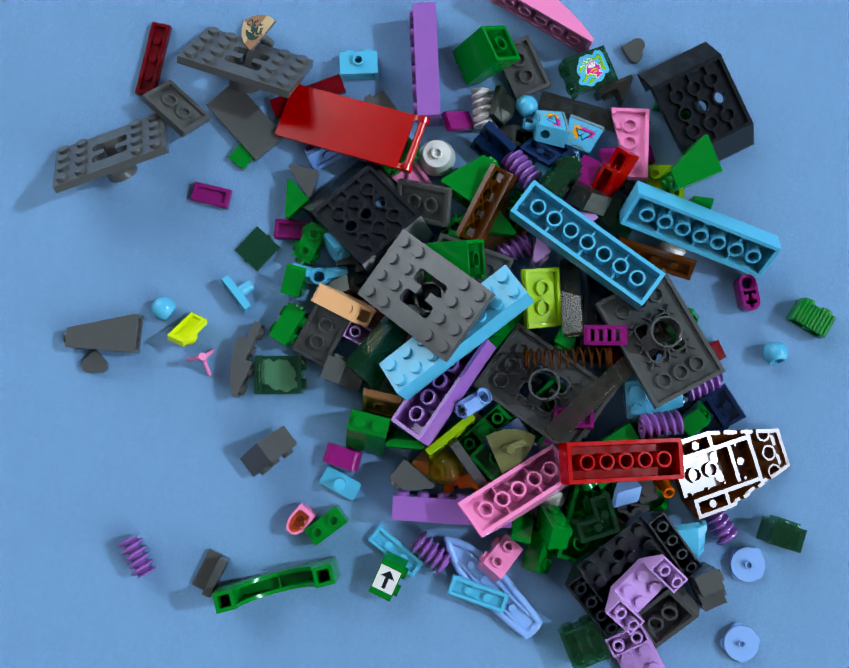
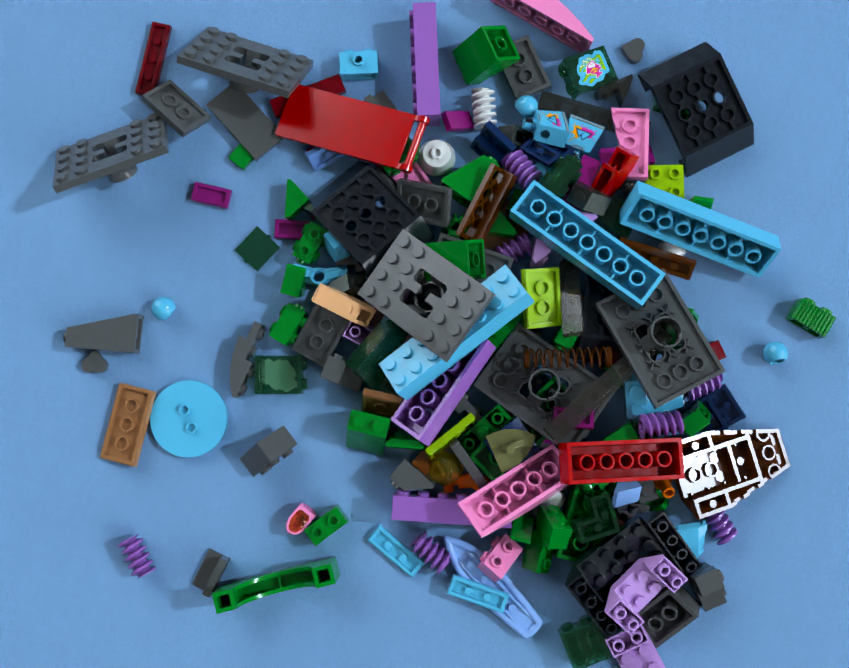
neon yellow tile [167,312,207,347] -> none
bright pink plant [186,349,215,376] -> none
medium azure tile [222,275,254,314] -> none
shield [242,15,276,51] -> none
dark grey slope [288,164,320,200] -> none
medium azure tile [319,465,363,501] -> none
magenta beam [322,442,363,472] -> none
brick [369,551,409,602] -> none
light blue piece [454,387,492,419] -> none
pearl dark grey slope [489,83,516,127] -> none
magenta slope [584,325,628,345] -> none
green slope [660,134,723,194] -> none
light blue piece [720,622,760,663] -> none
light blue piece [729,547,765,582] -> none
magenta beam [733,274,760,312] -> none
clear green brick [756,514,807,553] -> none
none -> medium nougat tile [100,383,156,467]
none -> medium azure plate [150,380,228,457]

